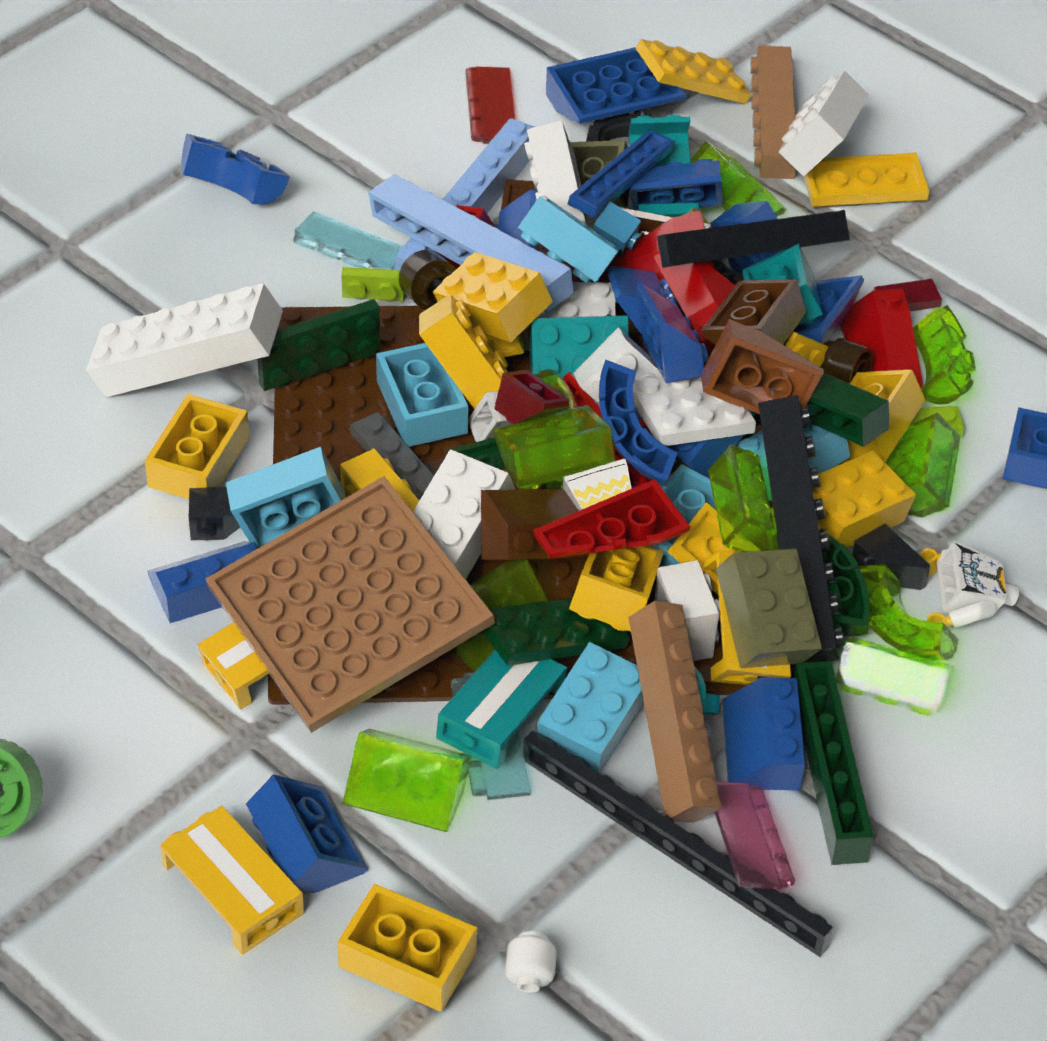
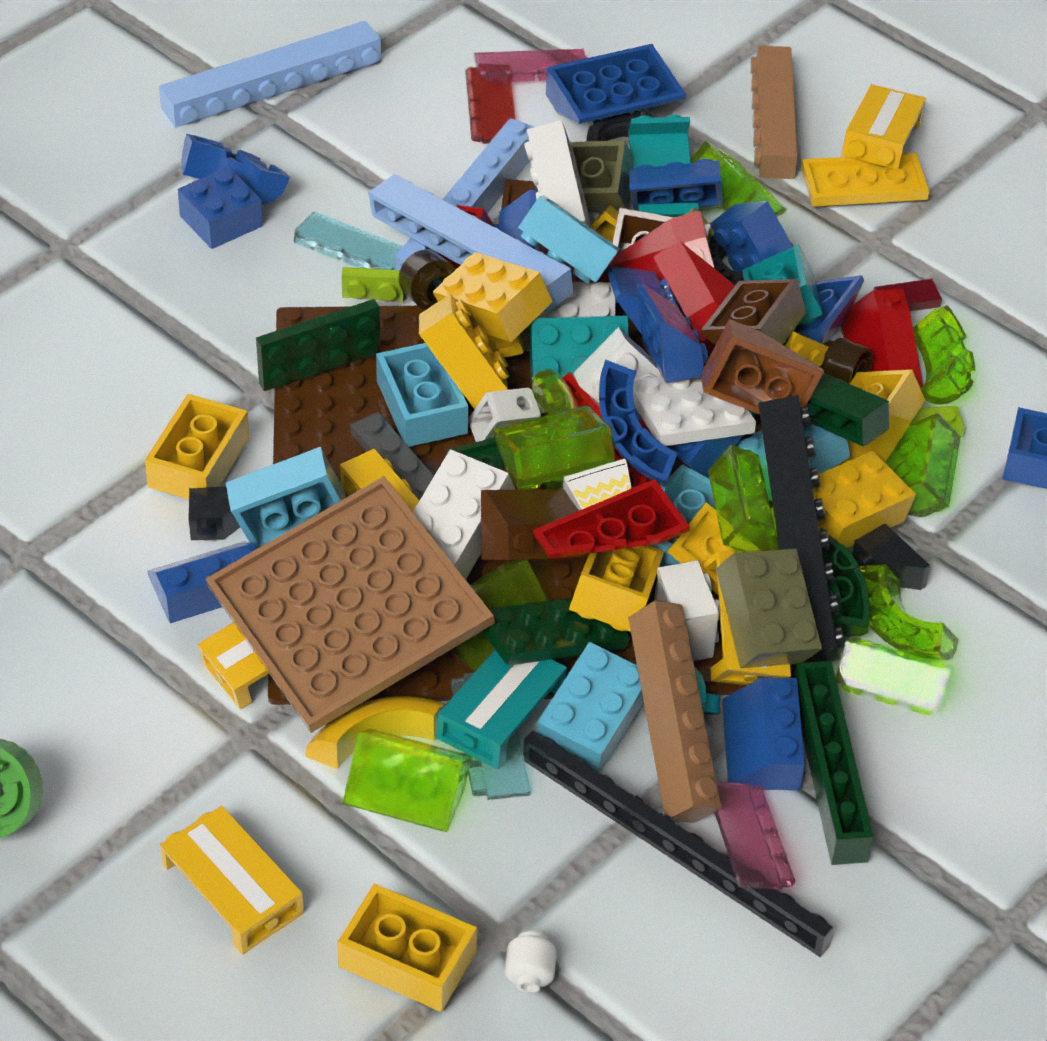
white brick [86,283,283,397] -> none
blue slope [246,774,368,893] -> none
dark red slope [494,370,570,425] -> none
blue tile [567,129,675,217] -> none
dark azure brick [592,202,641,257] -> none
yellow plate [636,39,751,104] -> none
black tile [657,210,850,268] -> none
white brick [779,71,869,177] -> none
white torso [920,542,1019,640] -> none
none -> light blue brick [159,21,381,128]
none -> blue brick [177,167,263,249]
none -> yellow brick [305,696,446,769]
none -> clear pink windscreen [474,49,587,83]
none -> yellow panel [842,84,926,170]

